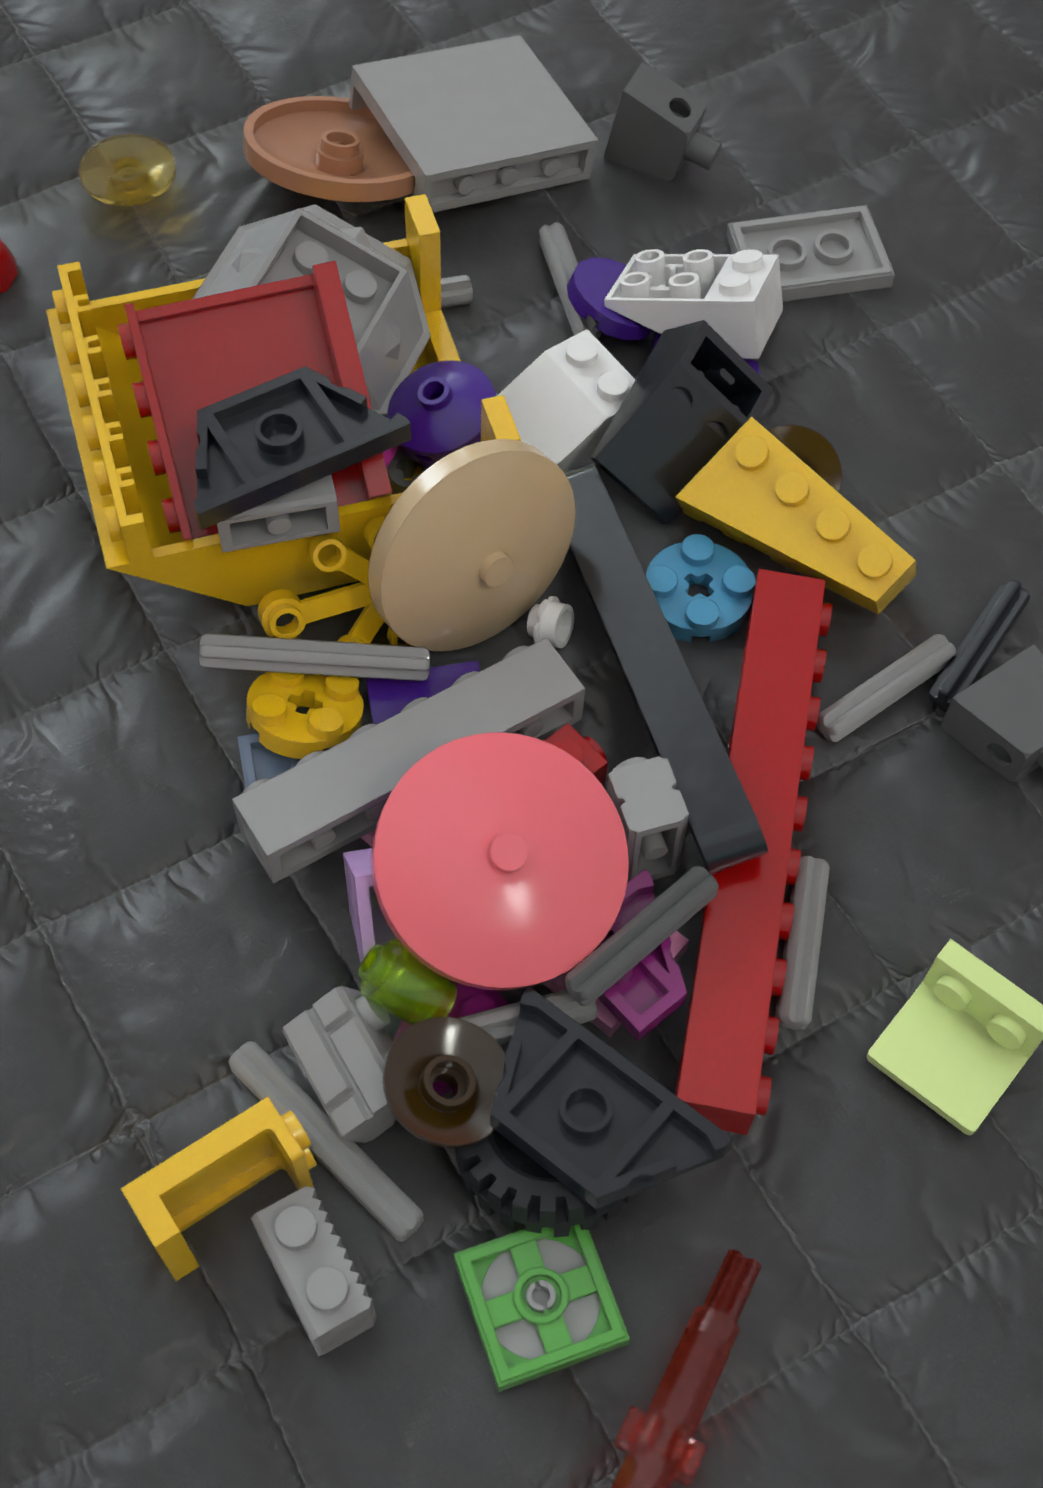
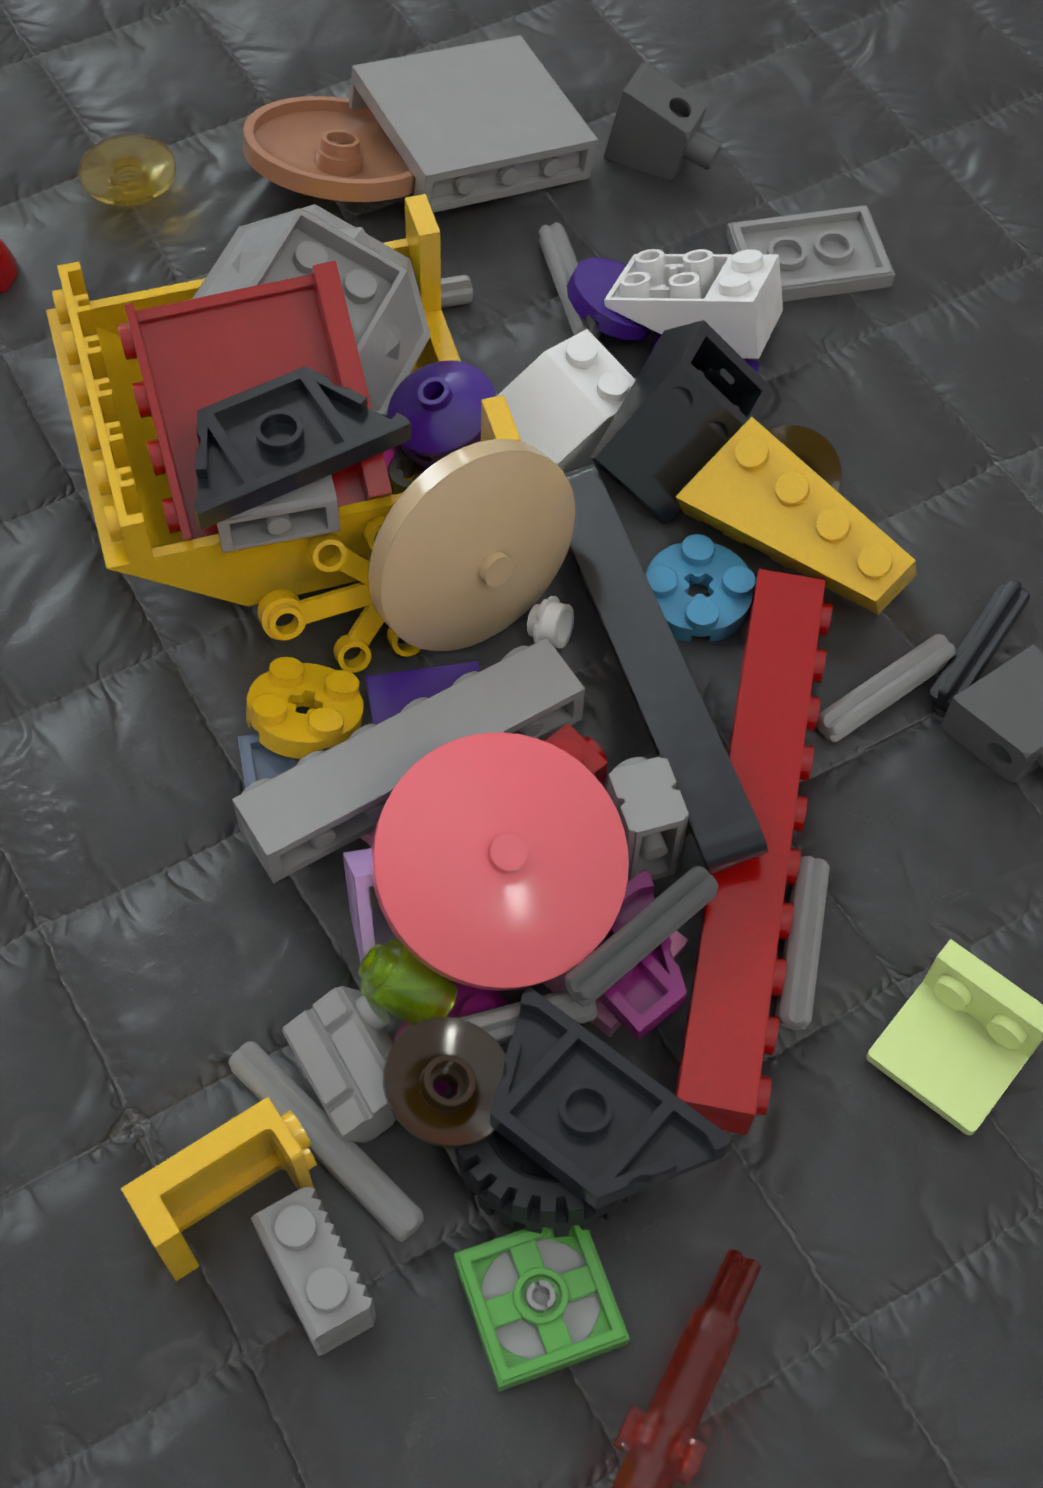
light grey axle [199,633,430,681] -> none

